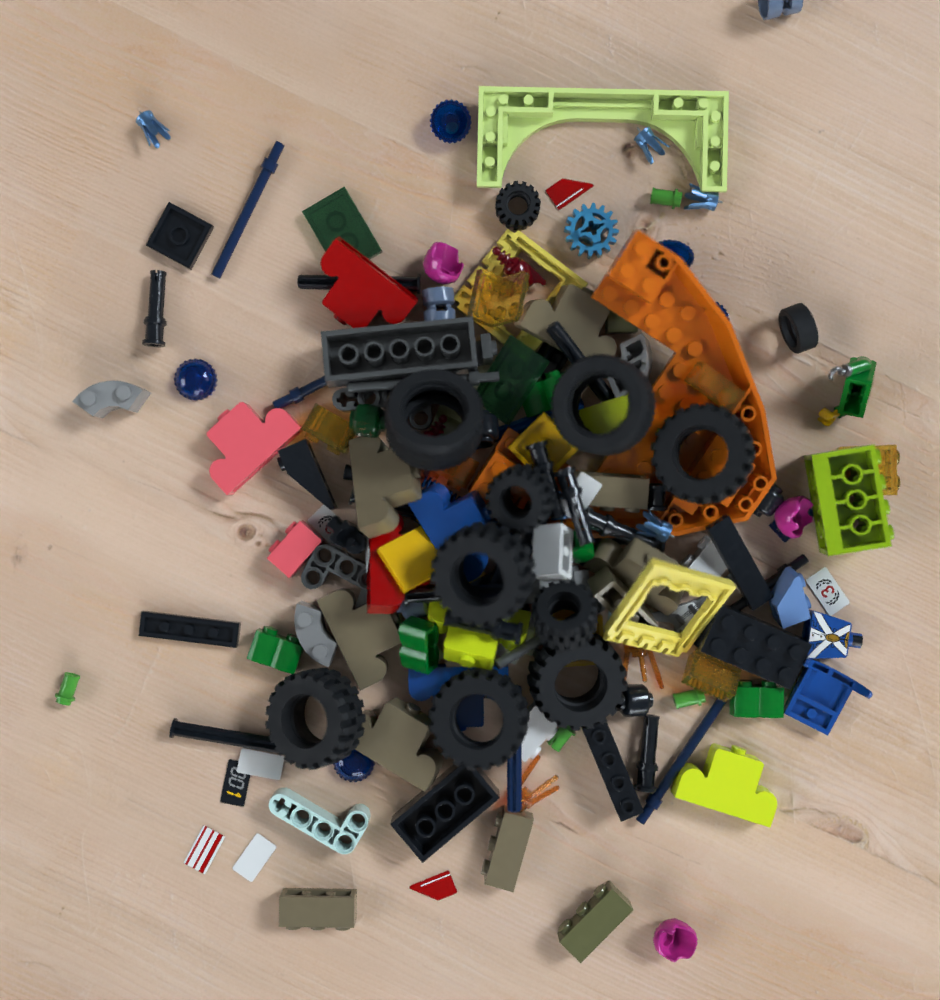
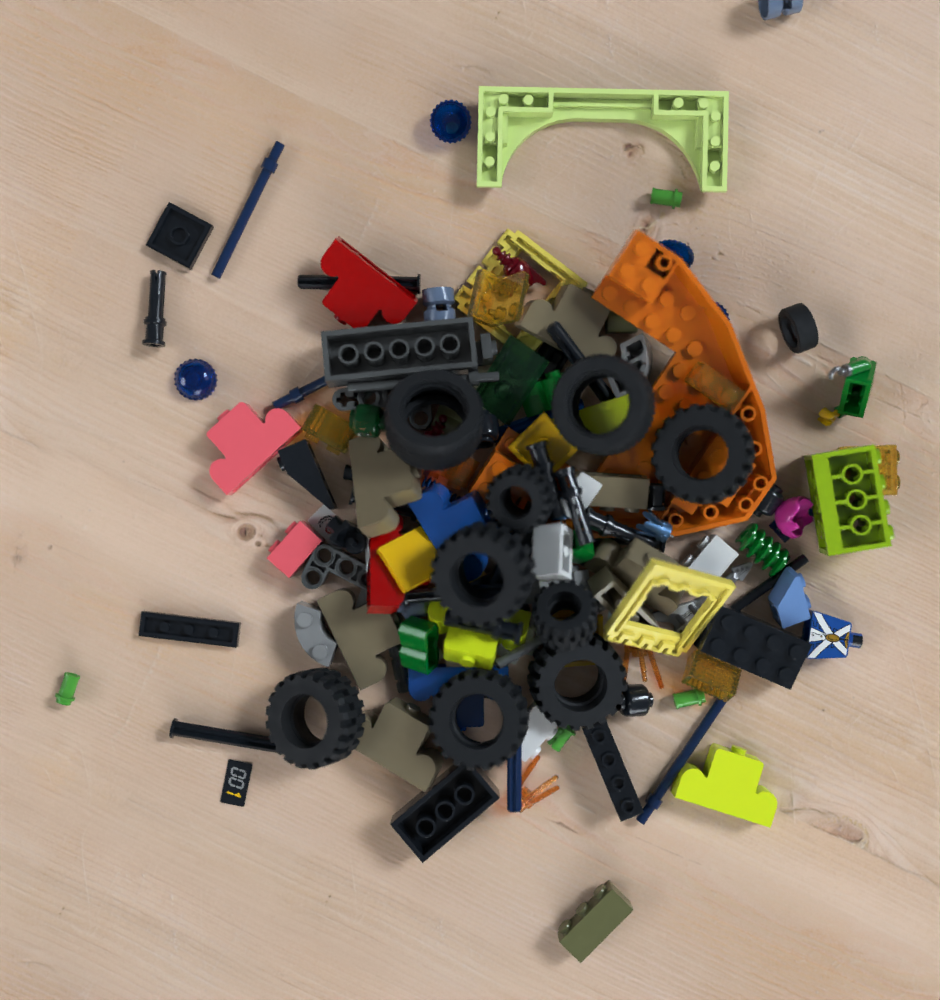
light grey brick [72,381,151,418] -> none
flat silver piece [136,110,171,148] -> none
sticker [184,826,225,874] -> none
white sticker [232,833,276,882] -> none
white sticker [237,748,284,780] -> none
green brick [247,626,304,674] -> none
light aqua beam [269,787,371,854] -> none
dark tan brick [279,888,357,931] -> none
clear green tile [302,186,382,260] -> none
clear blue hat [333,749,375,782] -> none
red sticker [409,871,457,901] -> none
dark pink hair [423,242,464,285] -> none
dark tan brick [481,805,534,892] -> none
black tyre [495,181,541,230] -> none
red sticker [546,178,593,210] -> none
dark azure gear [564,203,619,259] -> none
flat silver piece [634,127,670,164] -> none
black pin [634,714,660,793] -> none
dark pink hair [653,918,698,962] -> none
flat silver piece [684,183,723,211] -> none
black tile [705,514,774,611] -> none
green brick [729,680,784,718] -> none
blue piece [784,658,873,736] -> none
white sticker [806,567,850,616] -> none
none -> dark grey axle [389,644,409,693]
none -> green piece [735,523,790,577]

